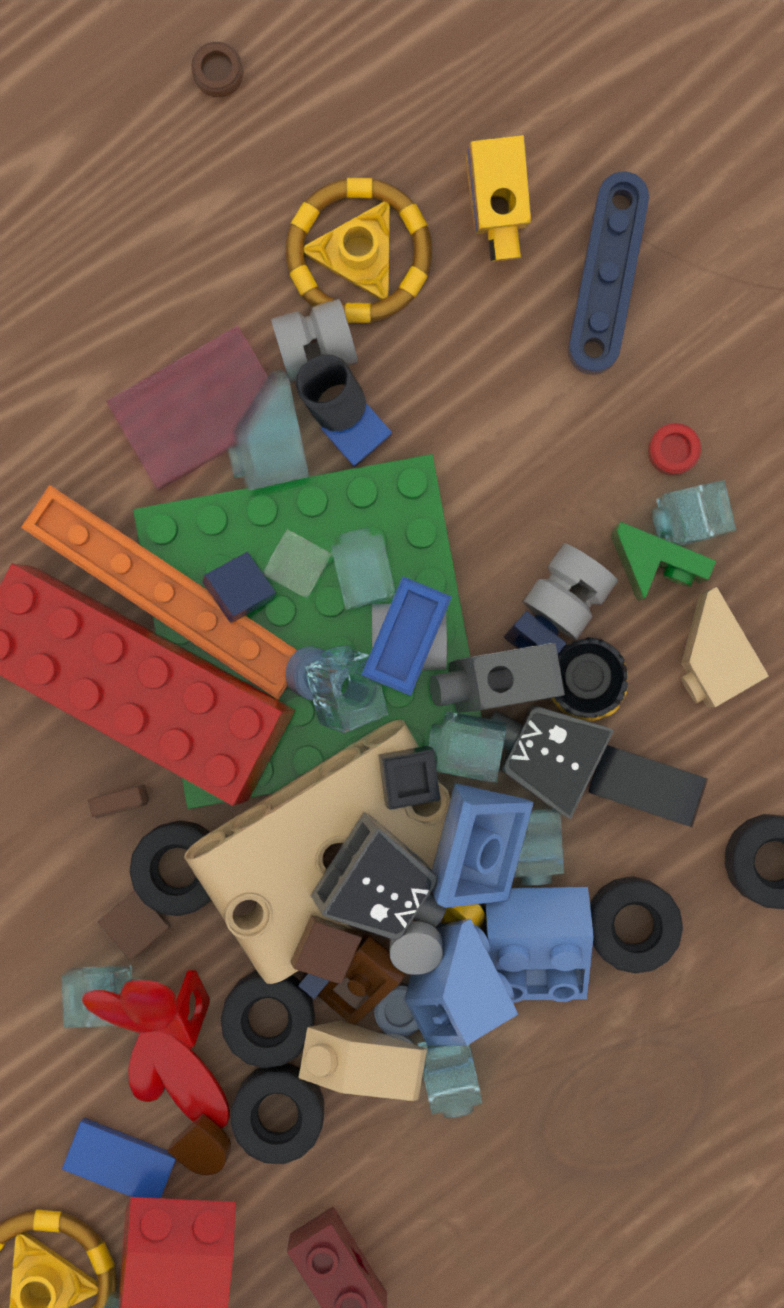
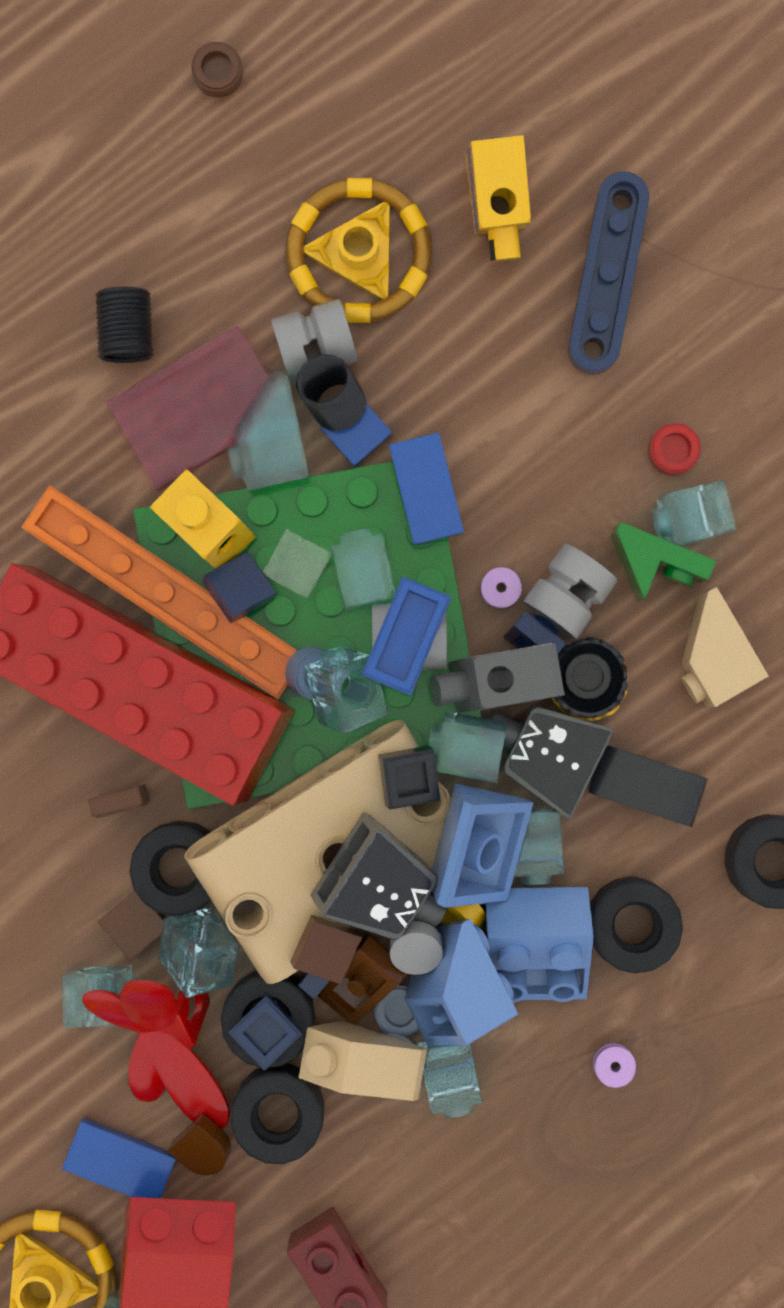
none -> black piece [95,286,154,363]
none -> yellow torso [150,469,256,569]
none -> clear light blue brick [158,907,239,998]
none -> dark blue tile [228,993,303,1071]
none -> blue tile [389,432,464,546]
none -> lavender piece [480,567,522,609]
none -> lavender piece [593,1043,636,1088]

